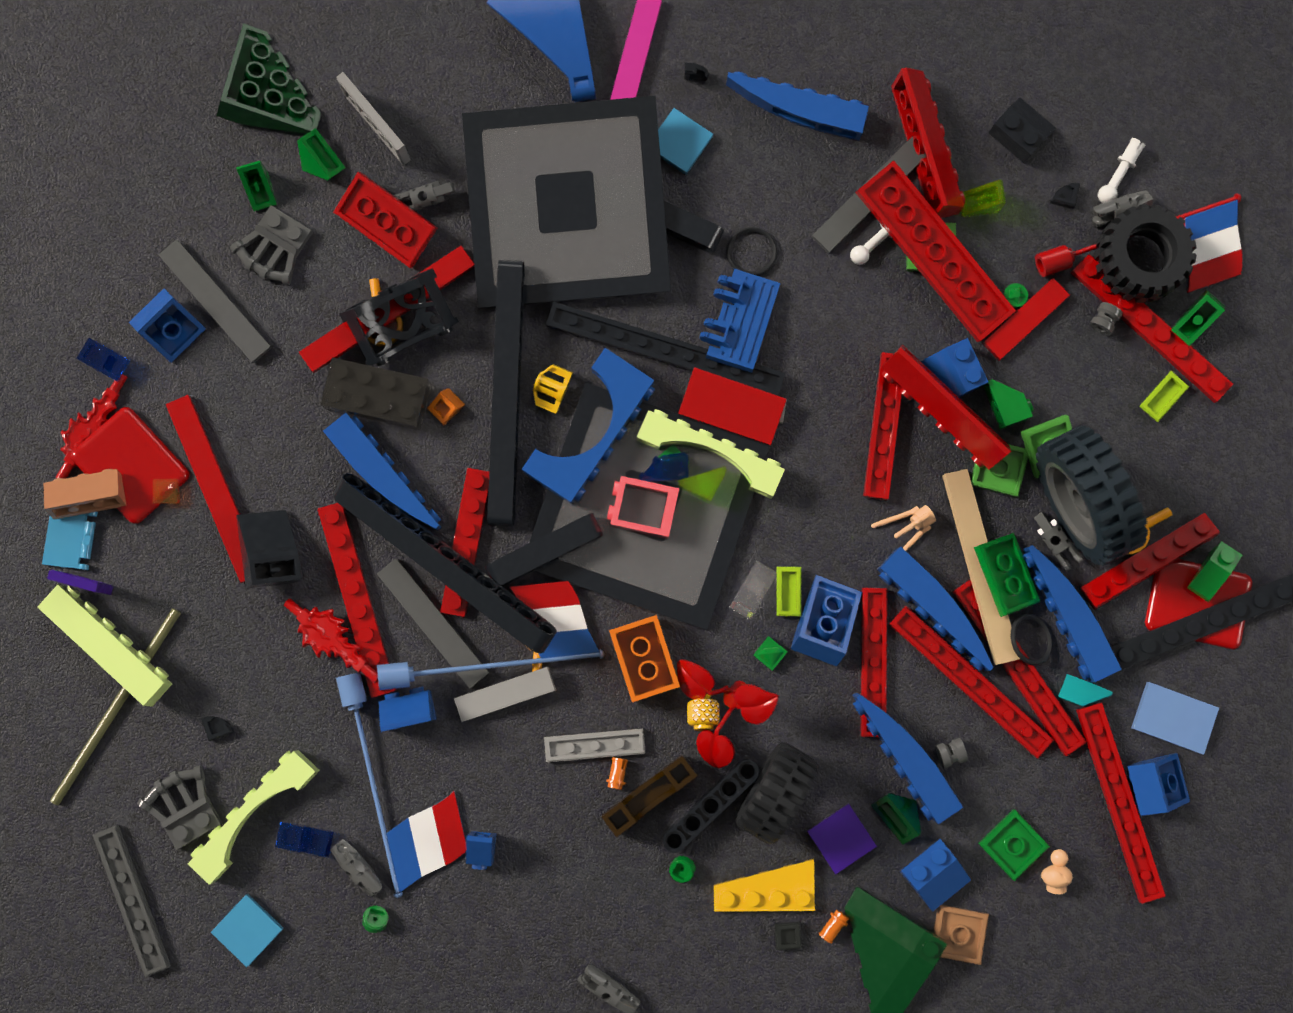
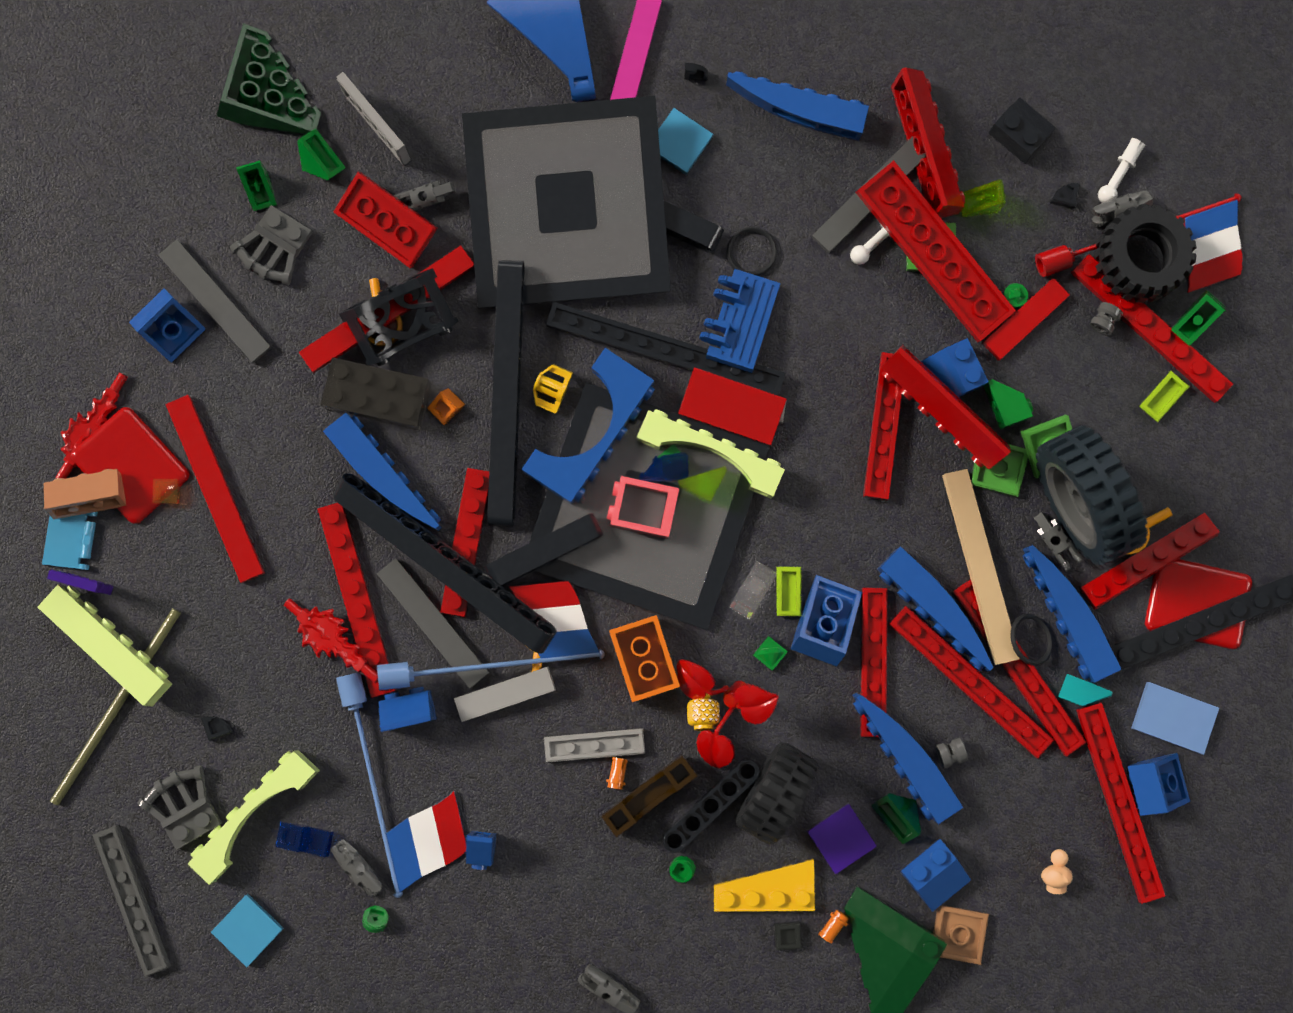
clear blue slope [76,338,130,382] -> none
black slope [236,510,302,589] -> none
light nougat plant [871,505,936,551] -> none
green tile [974,533,1040,617] -> none
green tile [978,809,1050,881] -> none
green slope [1187,541,1243,602] -> none

